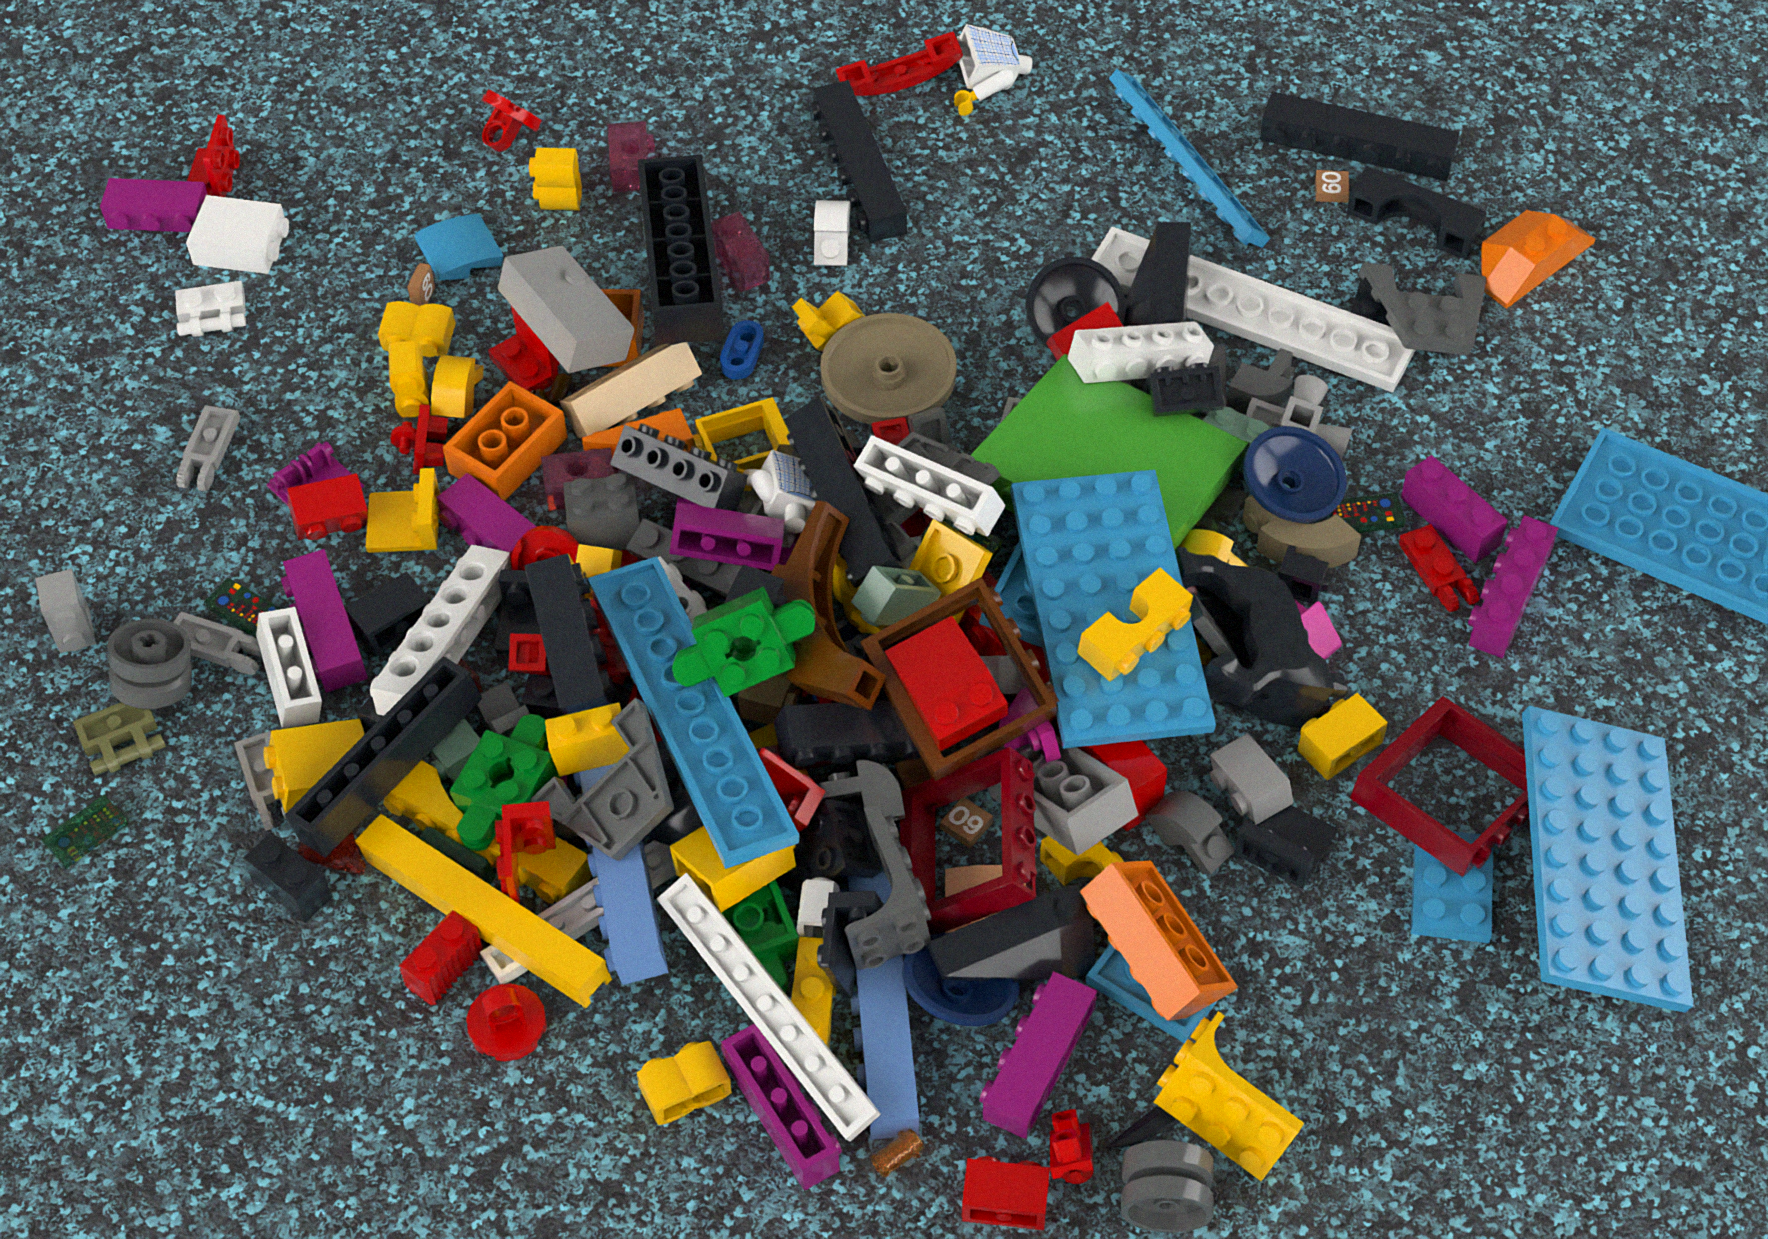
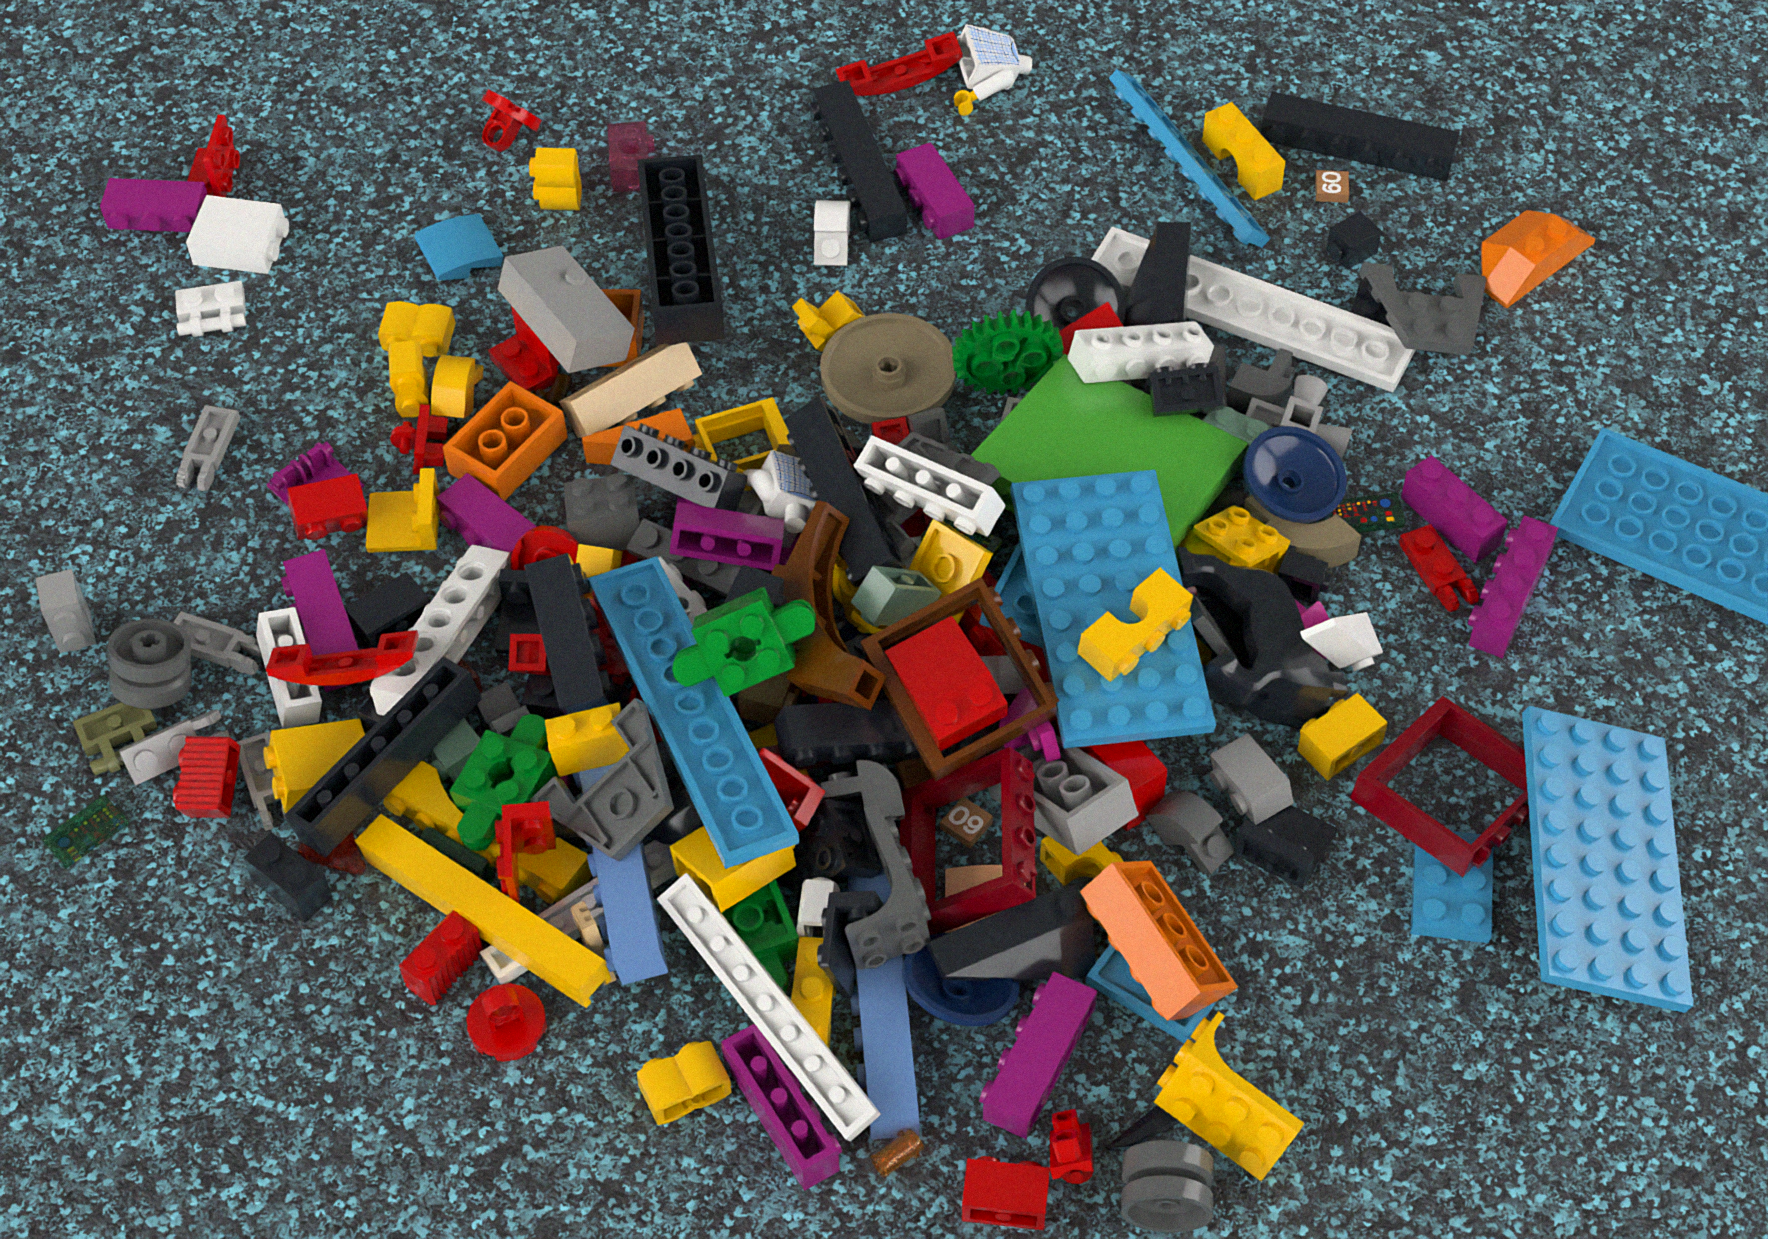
clear green tile [204,578,281,638] -> none
medium nougat tile [407,263,435,306] -> none
clear pink brick [541,448,615,511] -> none
clear pink brick [711,211,770,292] -> none
blue plate [720,320,764,379] -> none
black arch [1347,166,1487,260] -> none
none -> light grey hinge [118,709,231,786]
none -> red brick [173,736,241,819]
none -> red slope [266,630,419,686]
none -> tan tile [571,901,617,985]
none -> magenta brick [893,142,974,240]
none -> green gear [952,310,1064,396]
none -> yellow bracket [1192,505,1290,576]
none -> yellow arch [1202,102,1285,200]
none -> white slope [1300,612,1383,672]
none -> black brick [1326,211,1382,270]

